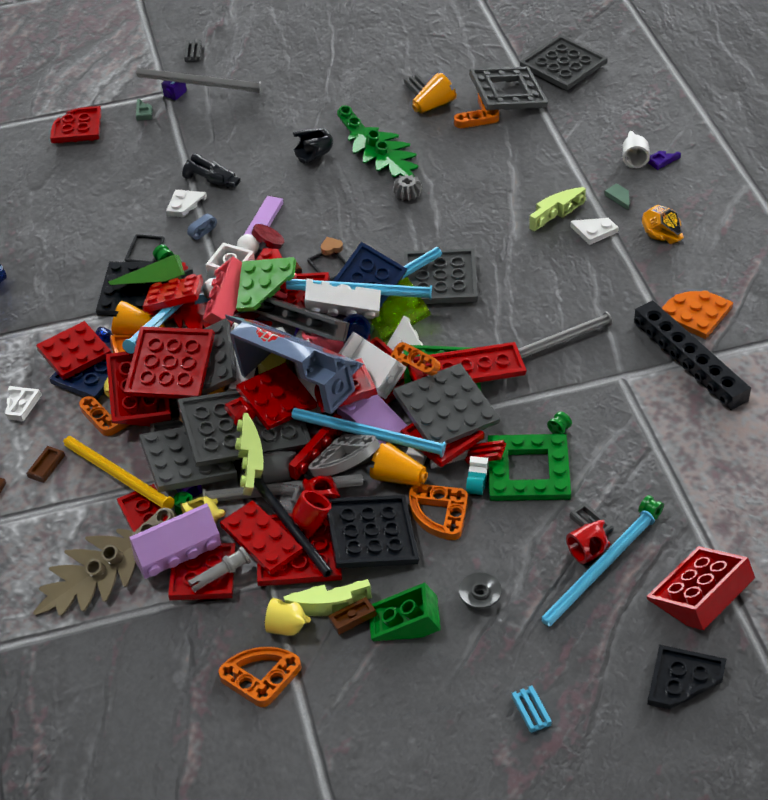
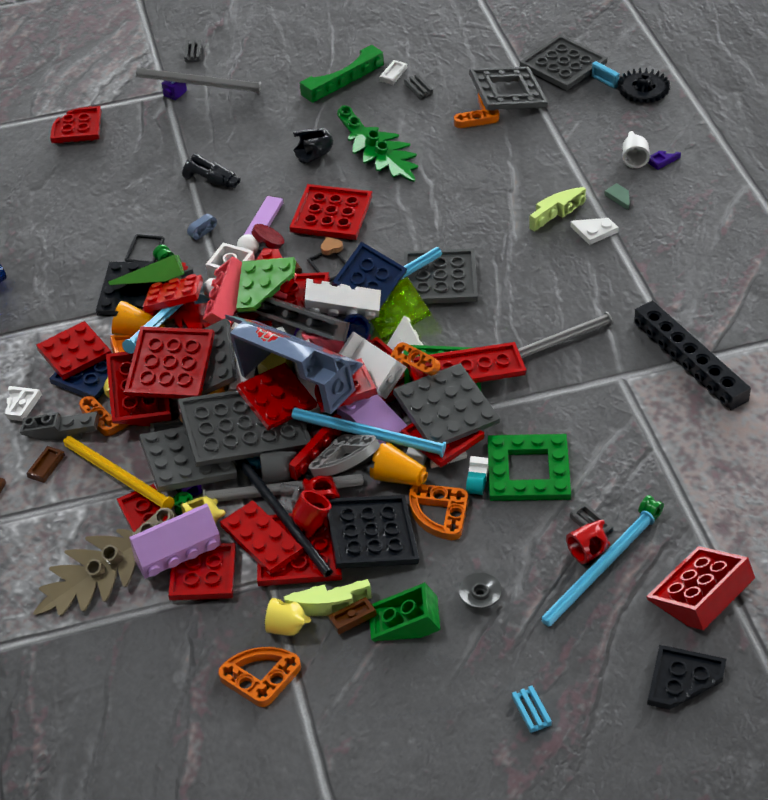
clear blue tile [95,327,113,343] -> none
sand green tile [136,99,153,121] -> none
white wing [166,190,207,217] -> none
light grey pin [188,546,251,592] -> none
red tile [224,396,256,426] -> none
yellowish green slope [235,413,263,496] -> none
medium azure axle [286,279,432,300] -> none
light grey gear [393,174,422,201] -> none
light orange cone [412,73,457,113] -> none
red tile [465,440,507,464] -> none
green wheel [547,411,572,434] -> none
light orange helmet [642,205,684,244] -> none
orange plate [662,291,734,339] -> none
none -> dark grey slope [20,412,100,440]
none -> red piece [290,184,372,240]
none -> green arch [300,45,384,103]
none -> white tile [379,60,407,85]
none -> medium azure tile [592,61,620,89]
none -> black gear [618,68,670,103]

